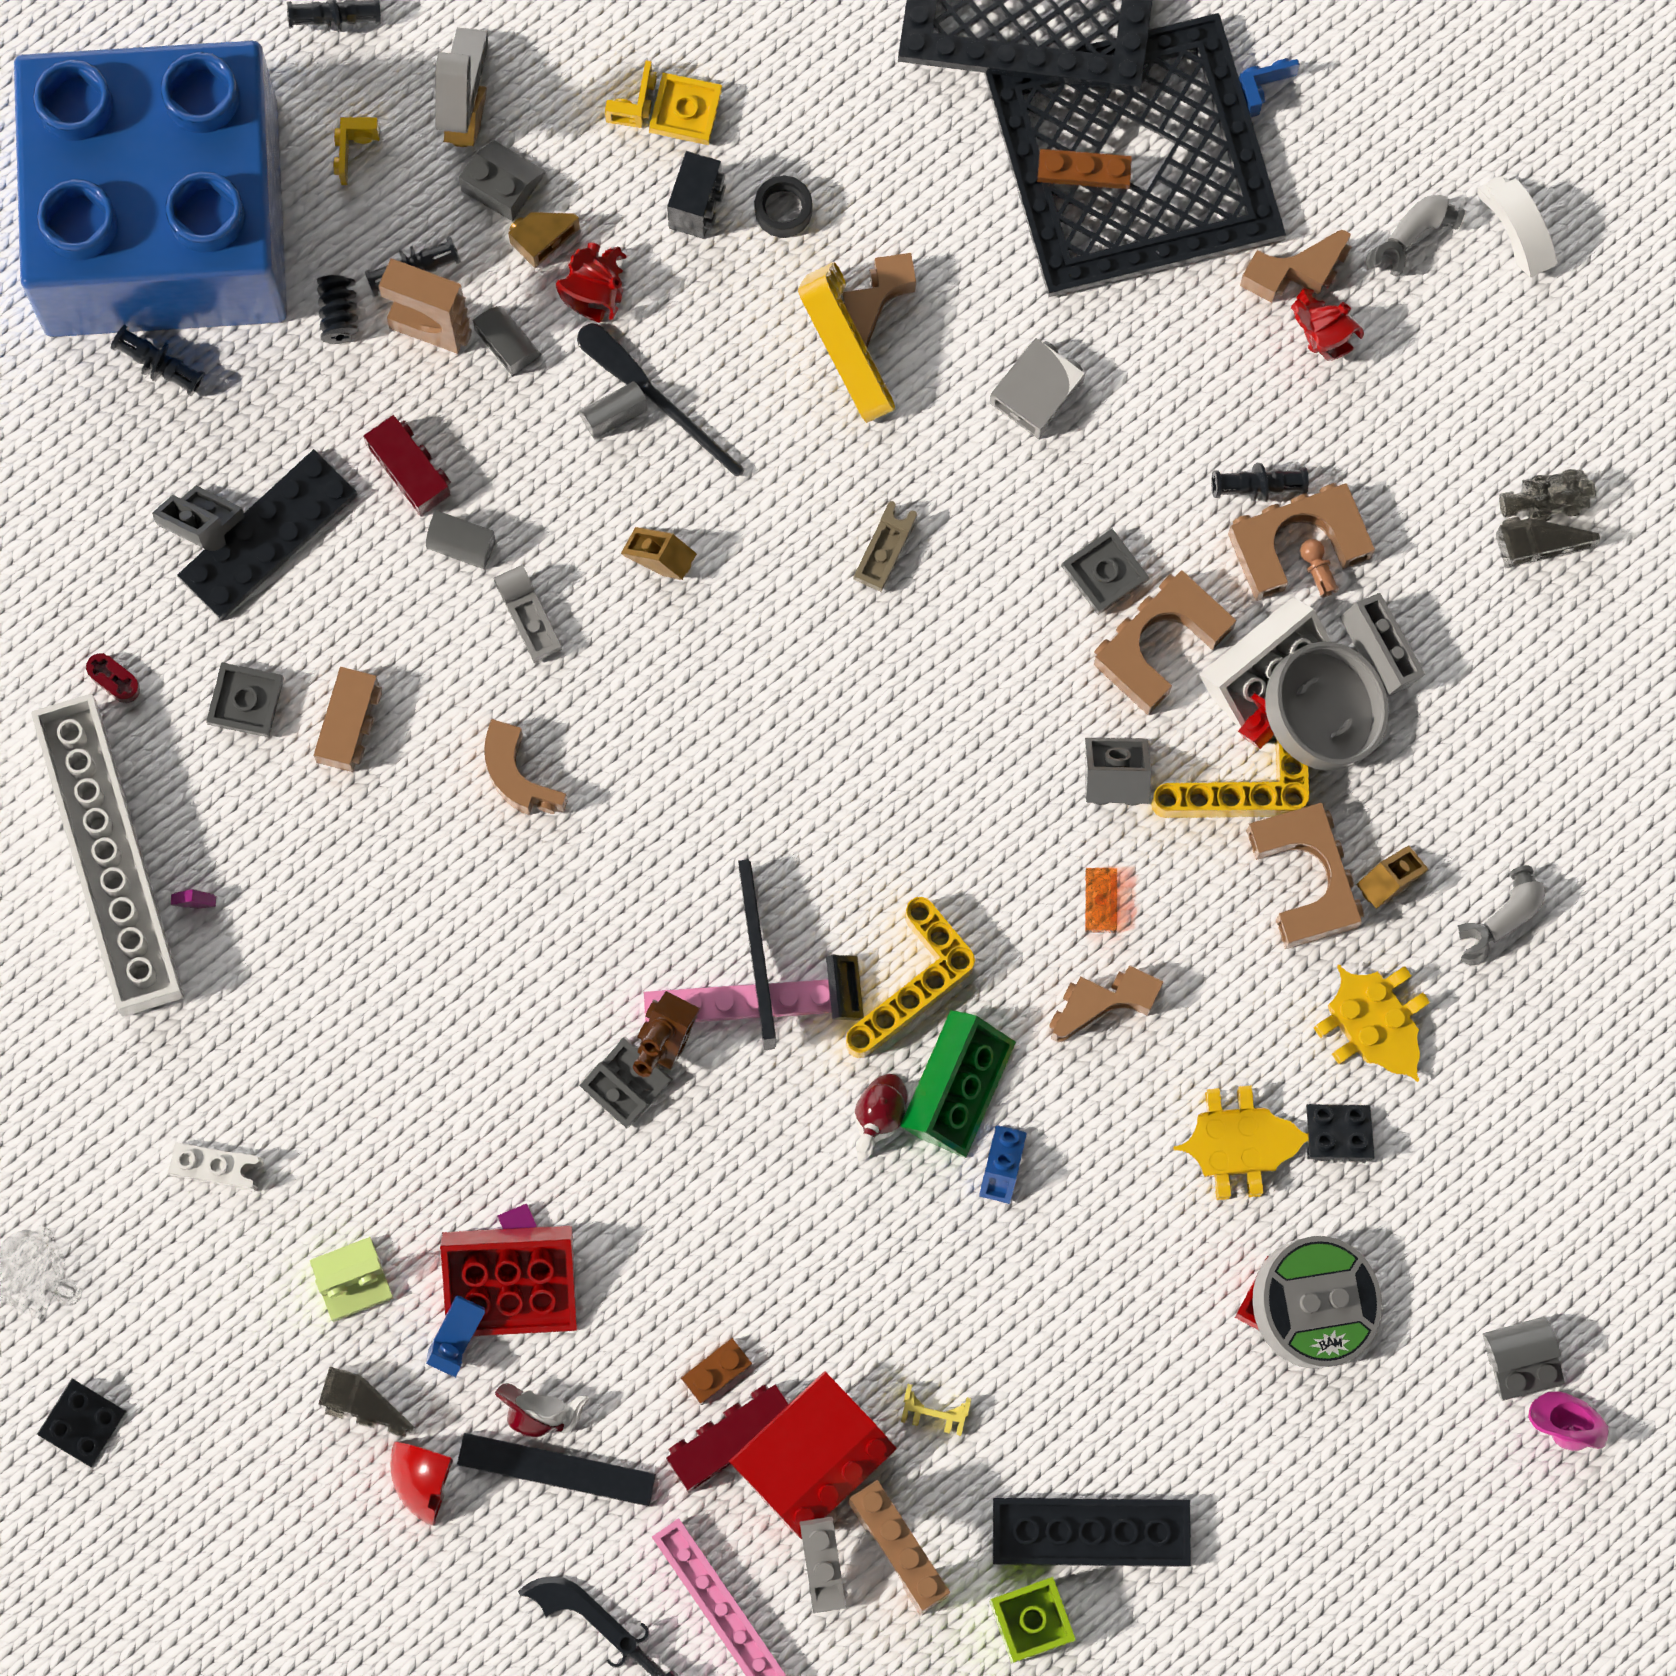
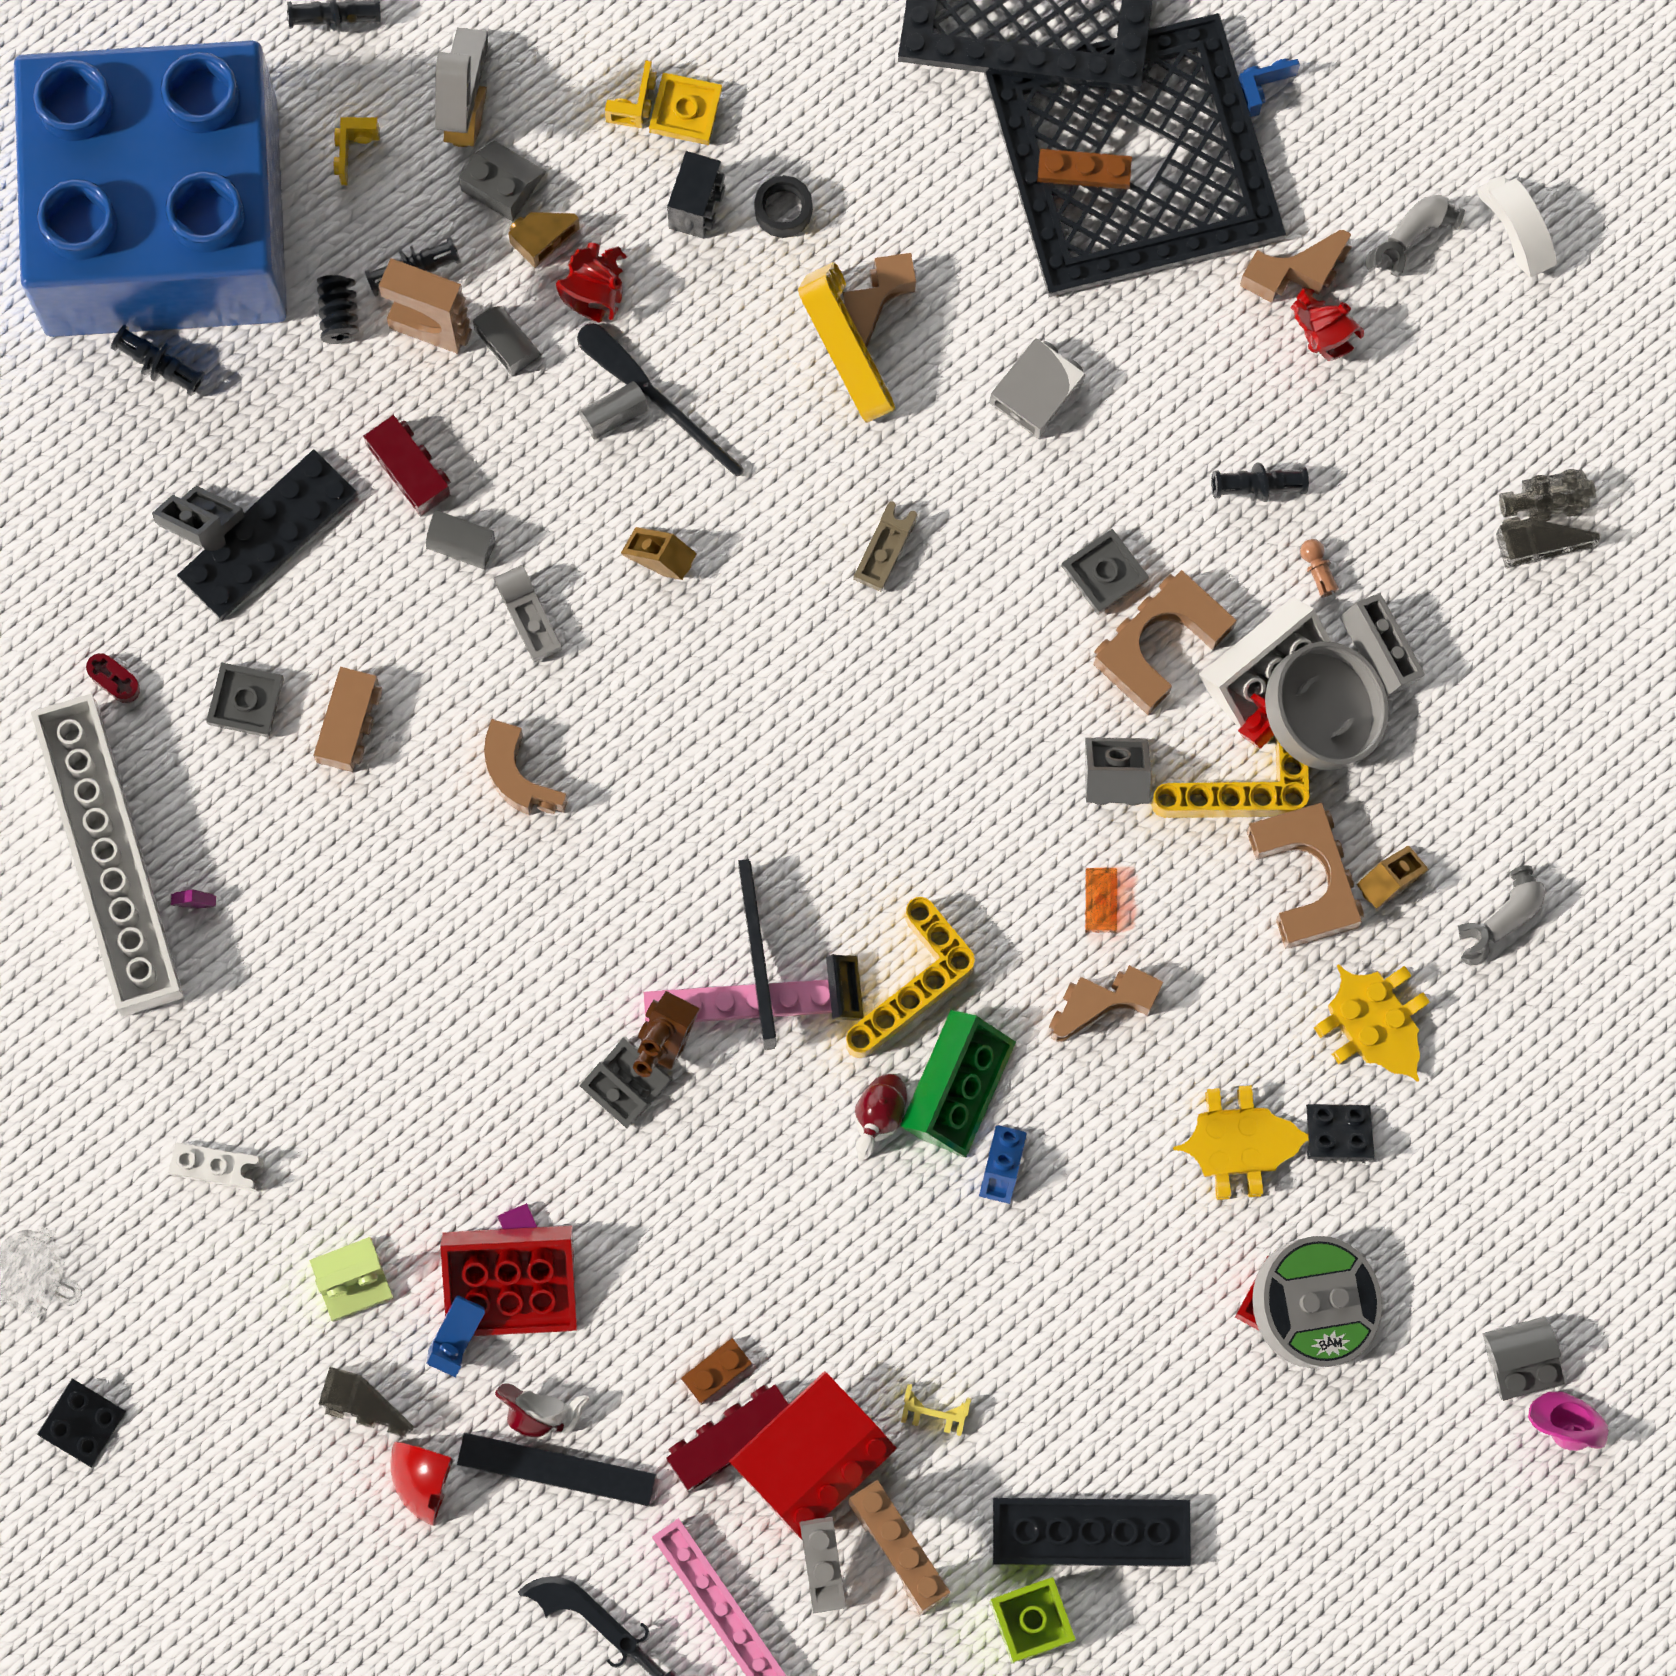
medium nougat arch [1228,483,1375,601] -> none

